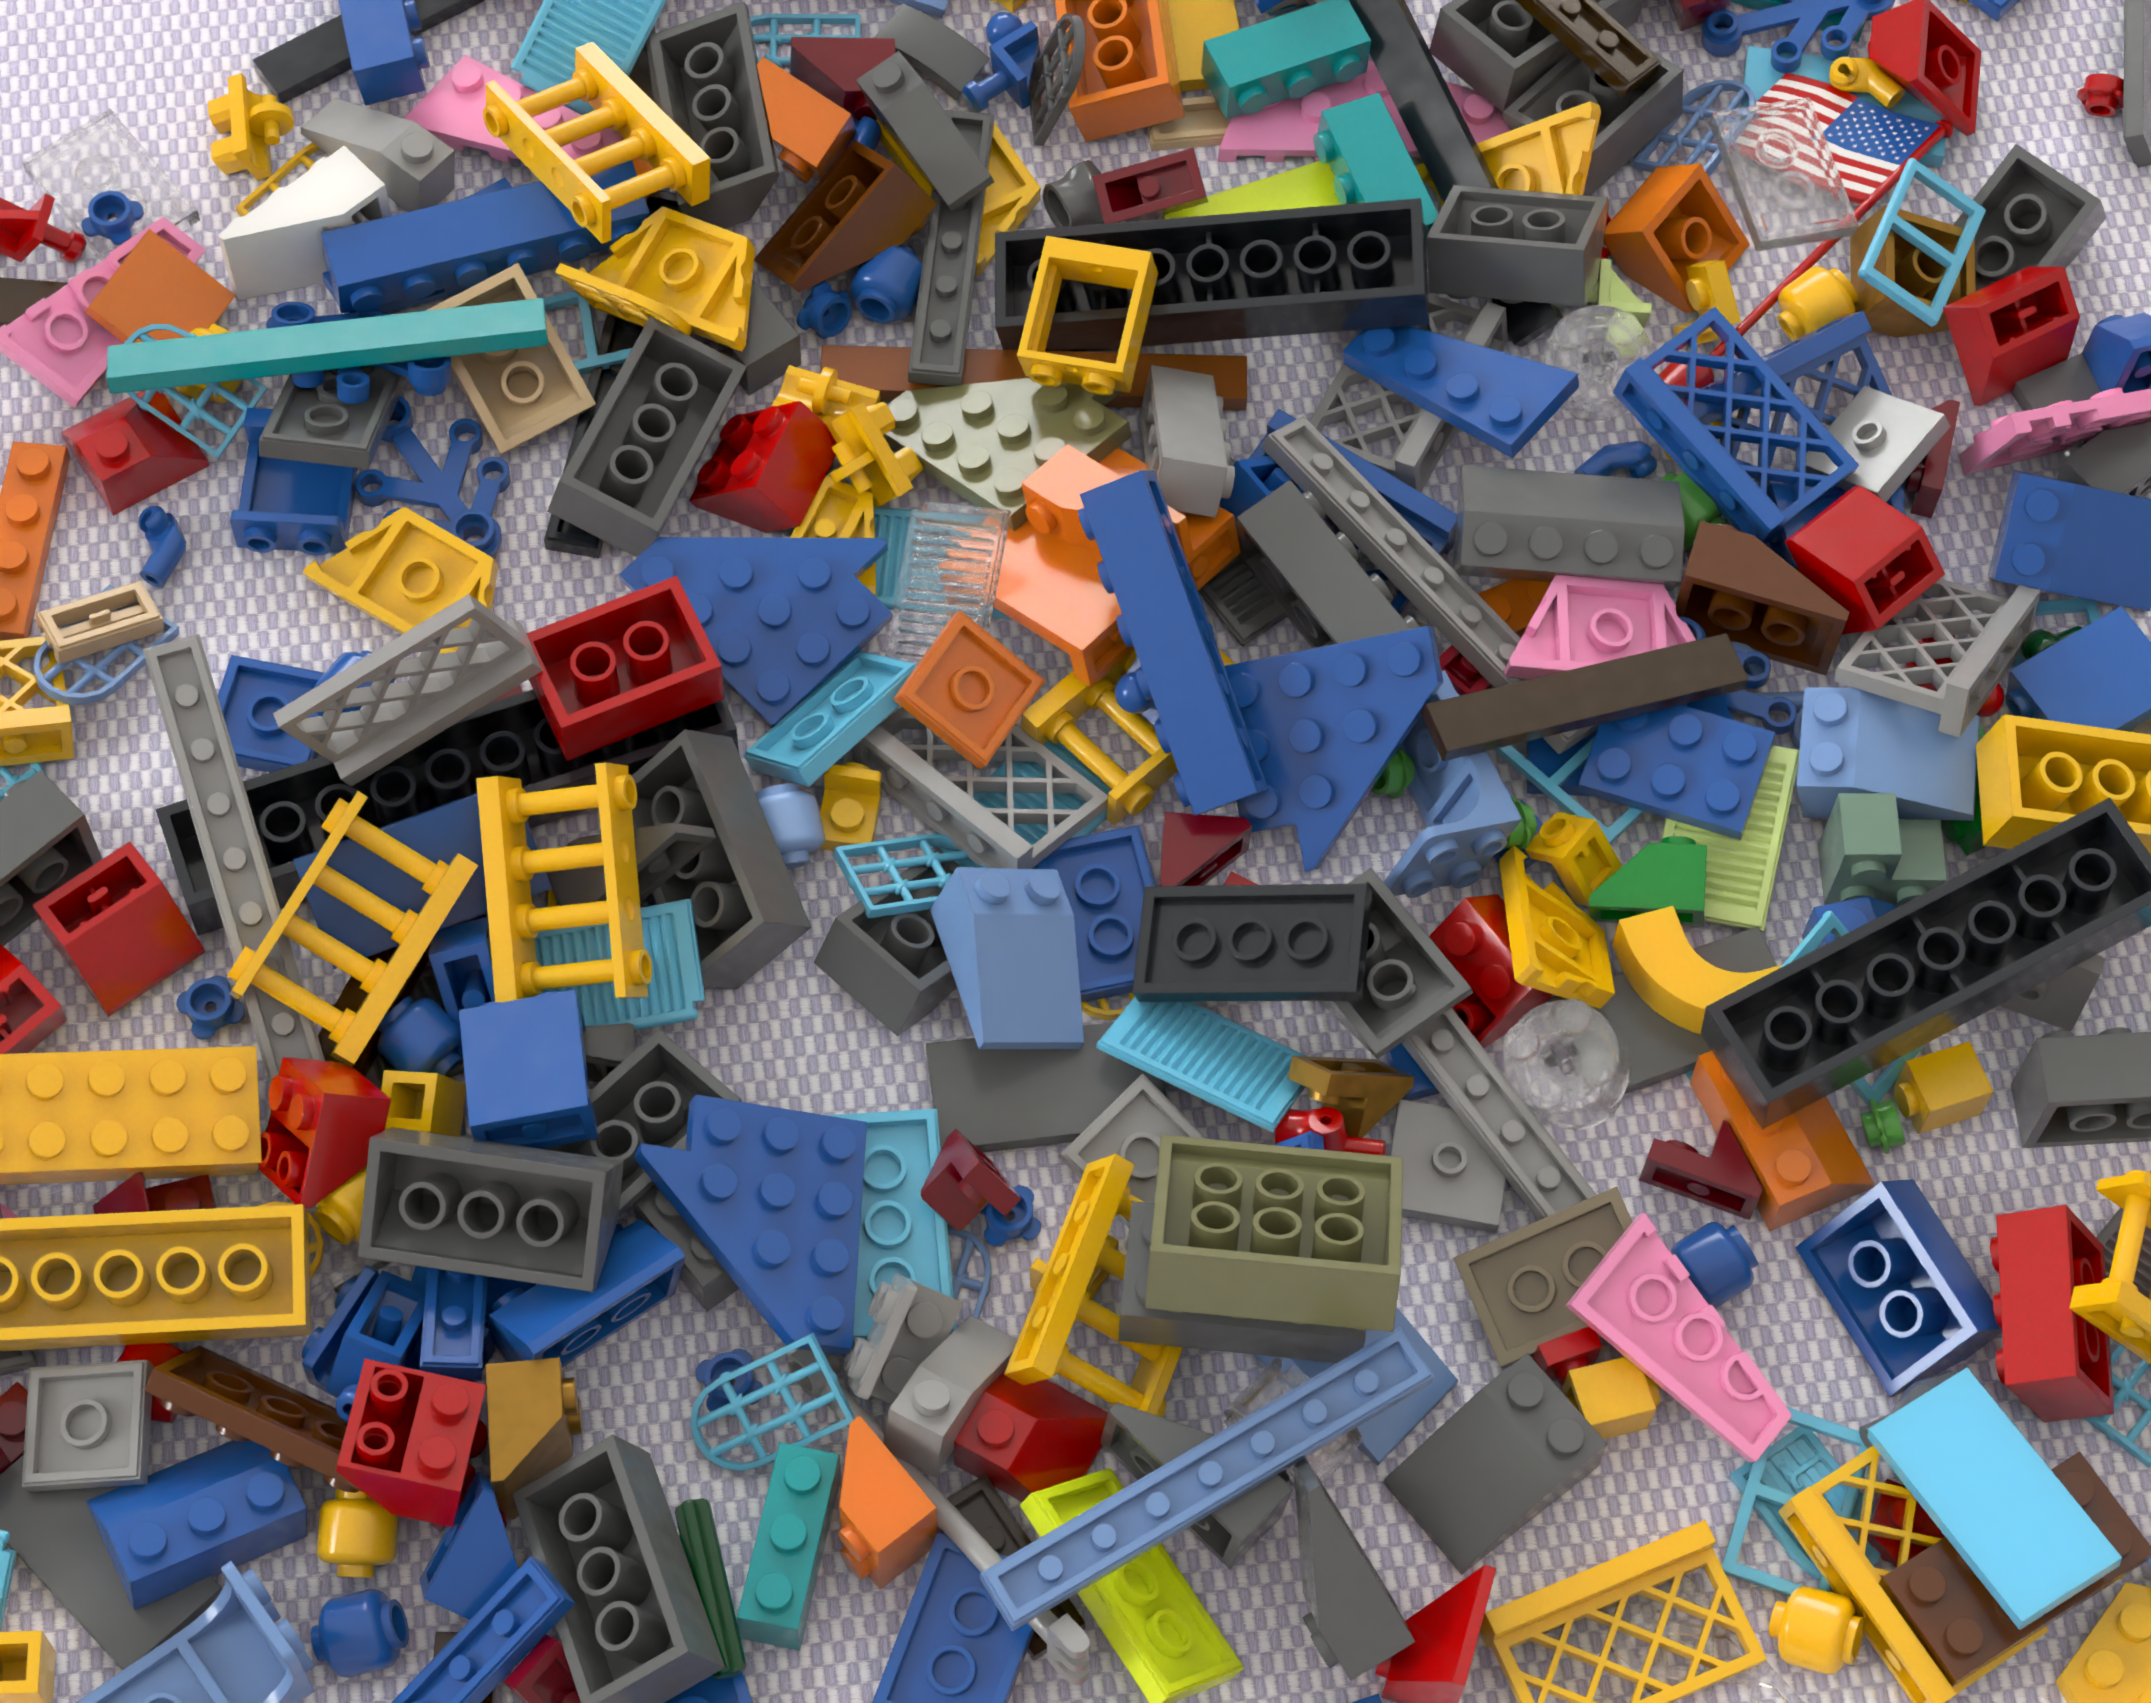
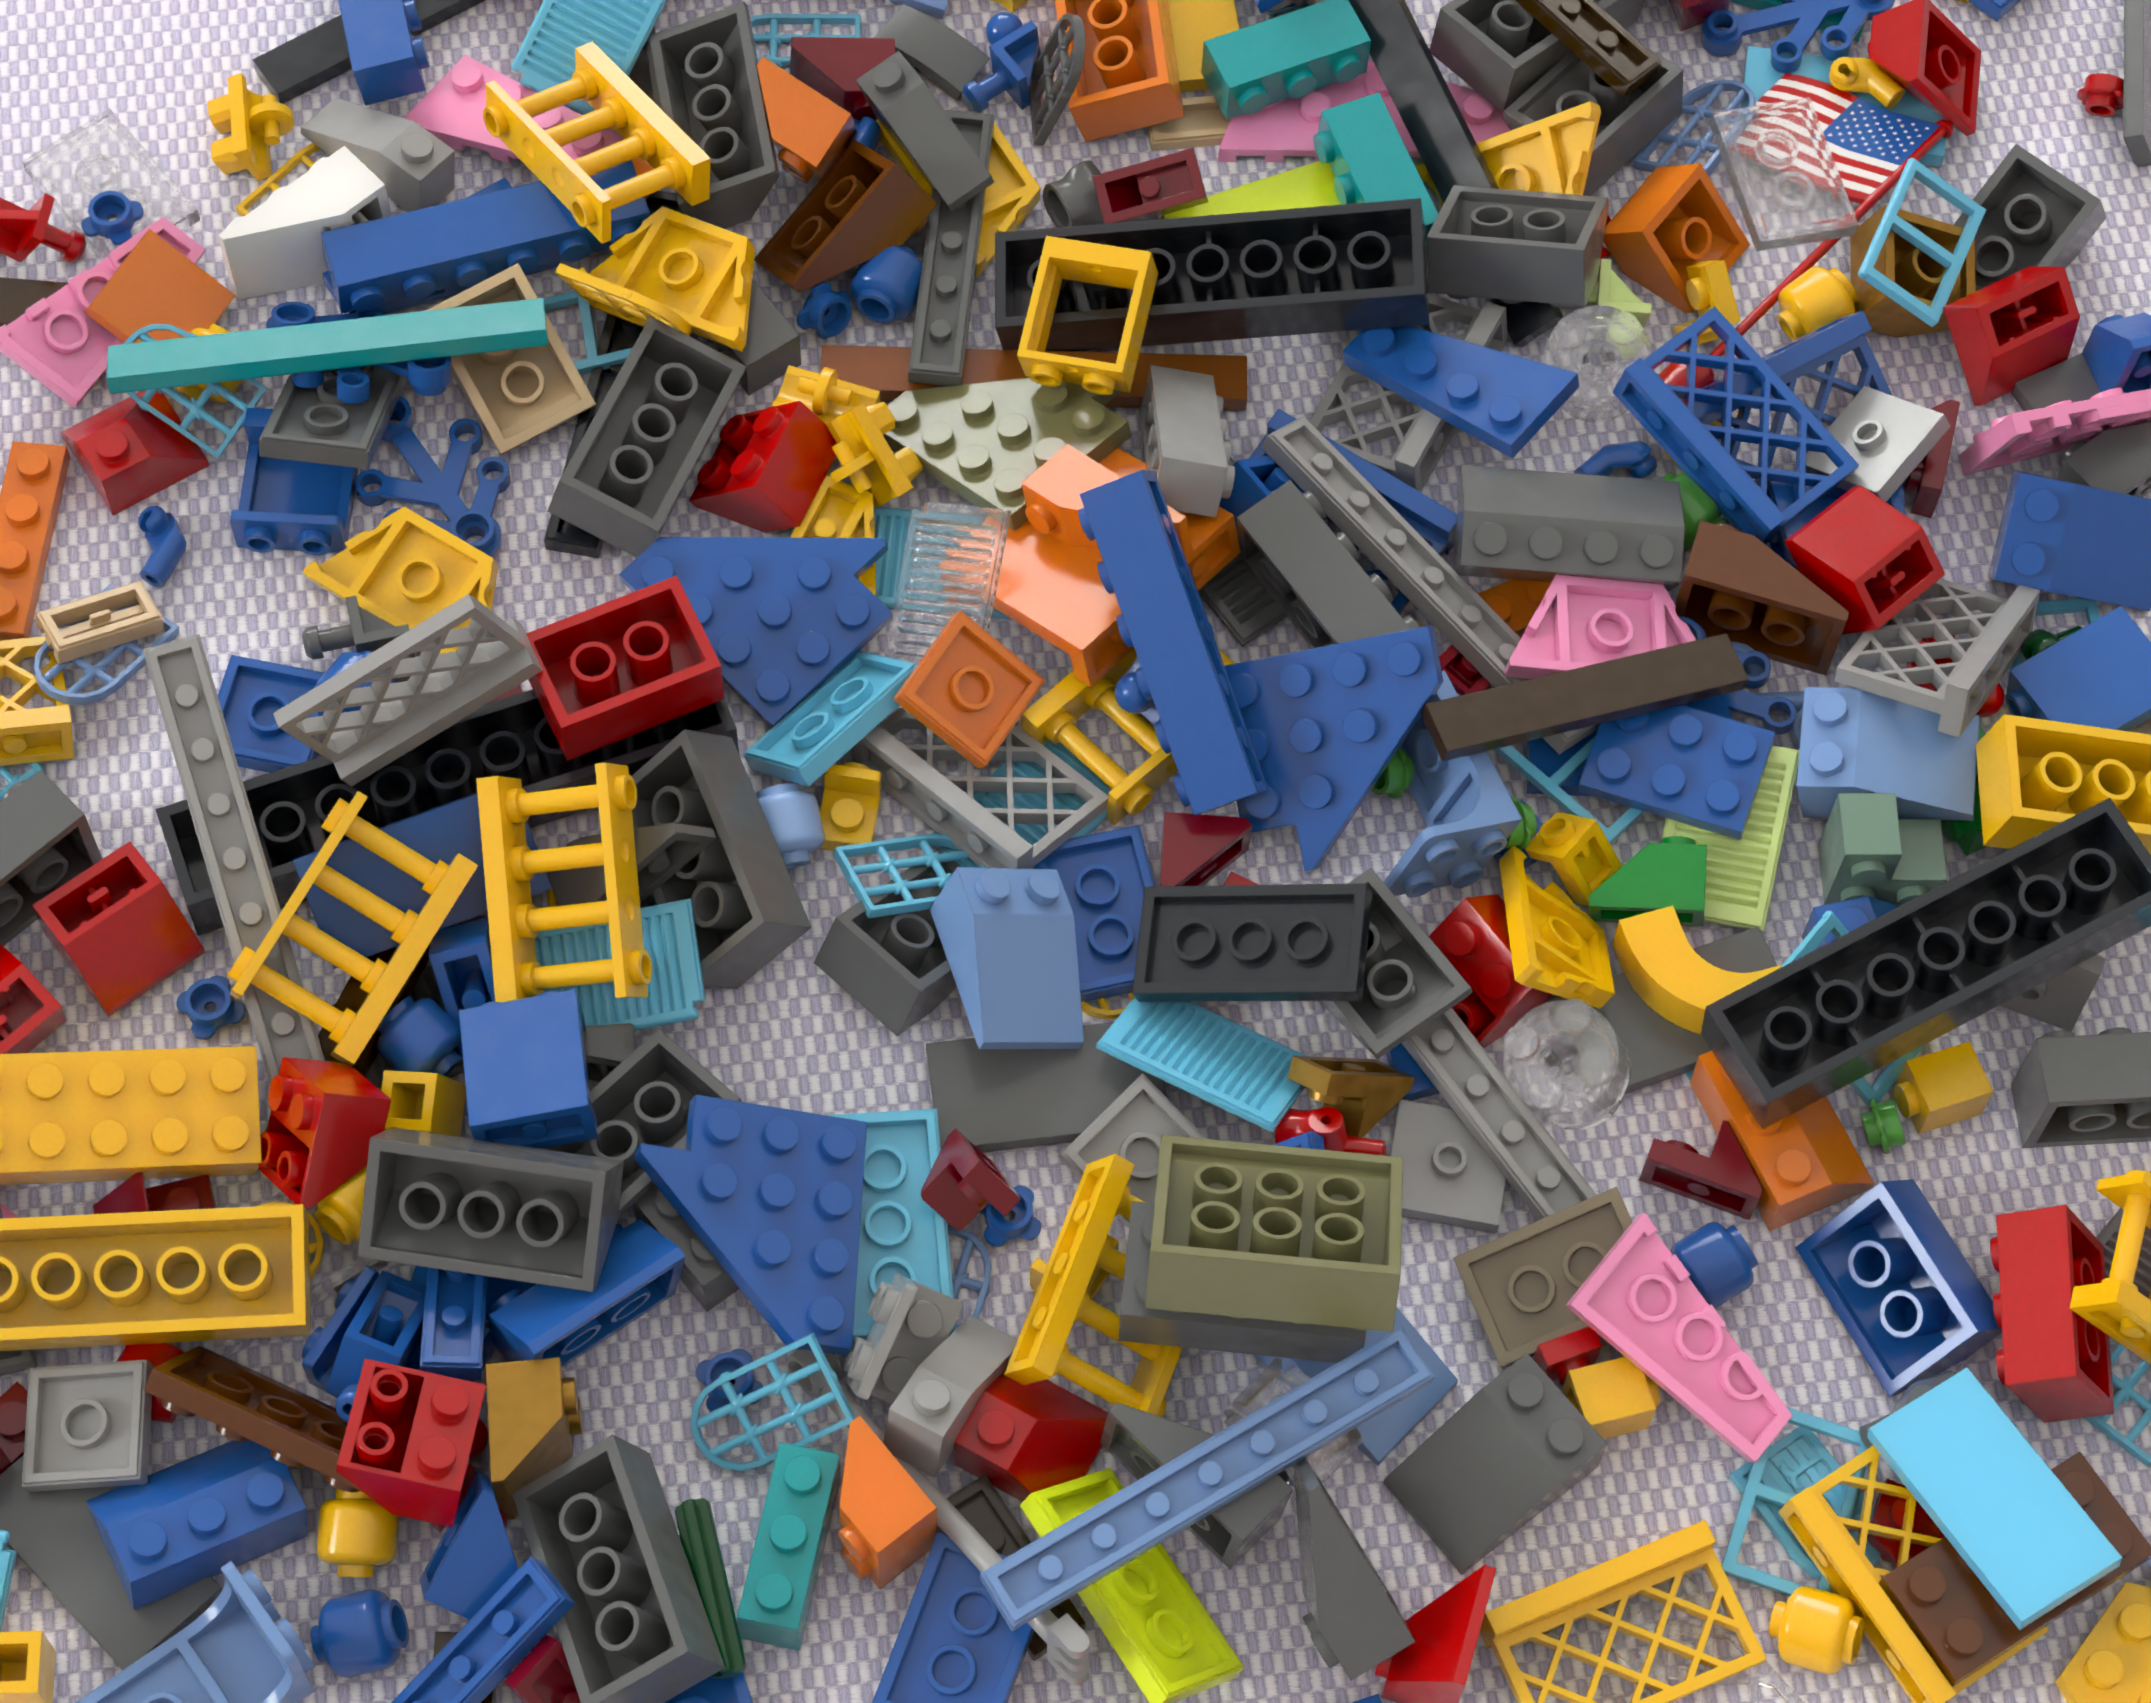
none -> dark grey piece [302,596,416,683]

